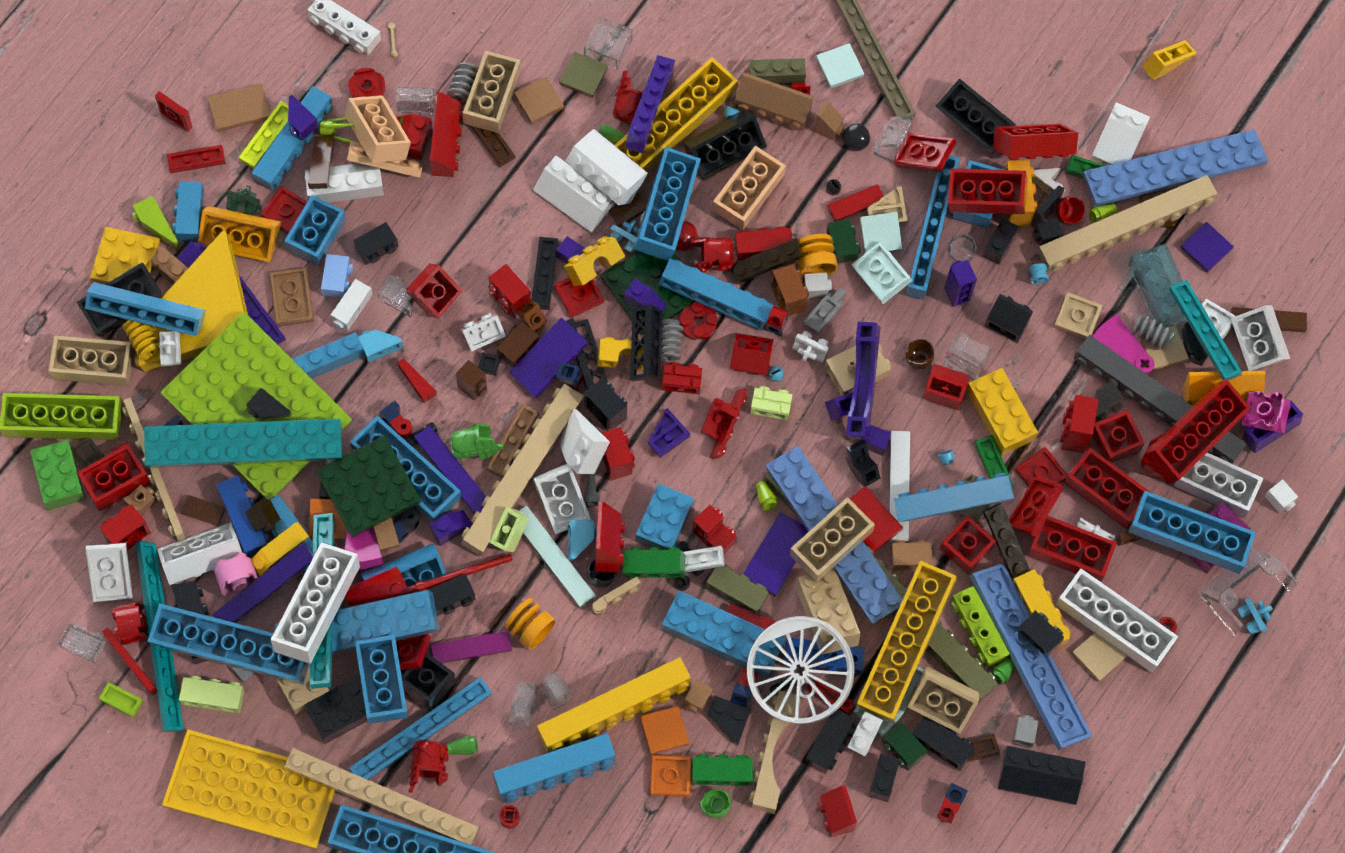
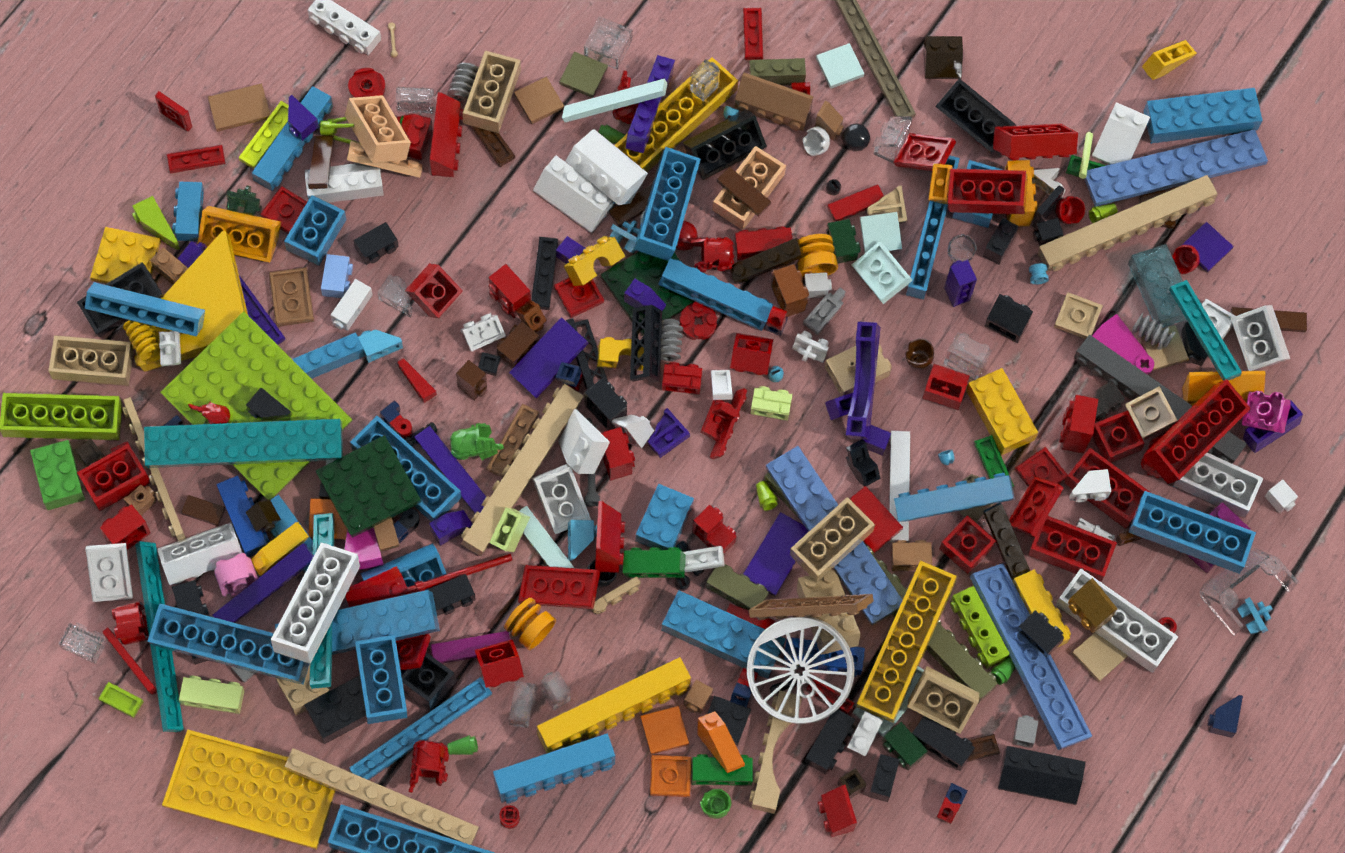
none -> red piece [188,402,231,424]
none -> red brick [475,639,524,688]
none -> red tile [518,565,600,609]
none -> light aqua tile [562,79,667,122]
none -> white slope [612,415,654,449]
none -> clear brick [690,59,720,102]
none -> orange slope [697,711,745,773]
none -> white tile [711,370,732,400]
none -> reddish brown tile [717,166,771,217]
none -> red tile [743,8,763,60]
none -> medium nougat plate [749,594,874,620]
none -> white hair [803,126,830,156]
none -> dark brown brick [837,768,866,799]
none -> dark brown slope [923,36,963,79]
none -> light orange slope [928,164,953,204]
none -> pearl gold slope [1068,578,1117,633]
none -> white slope [1069,469,1111,502]
none -> yellowish green bar [1079,132,1093,179]
none -> tan brick [1125,386,1177,440]
none -> dark azure brick [1143,88,1263,144]
none -> red hair [1171,245,1200,274]
none -> dark blue slope [1207,695,1243,738]

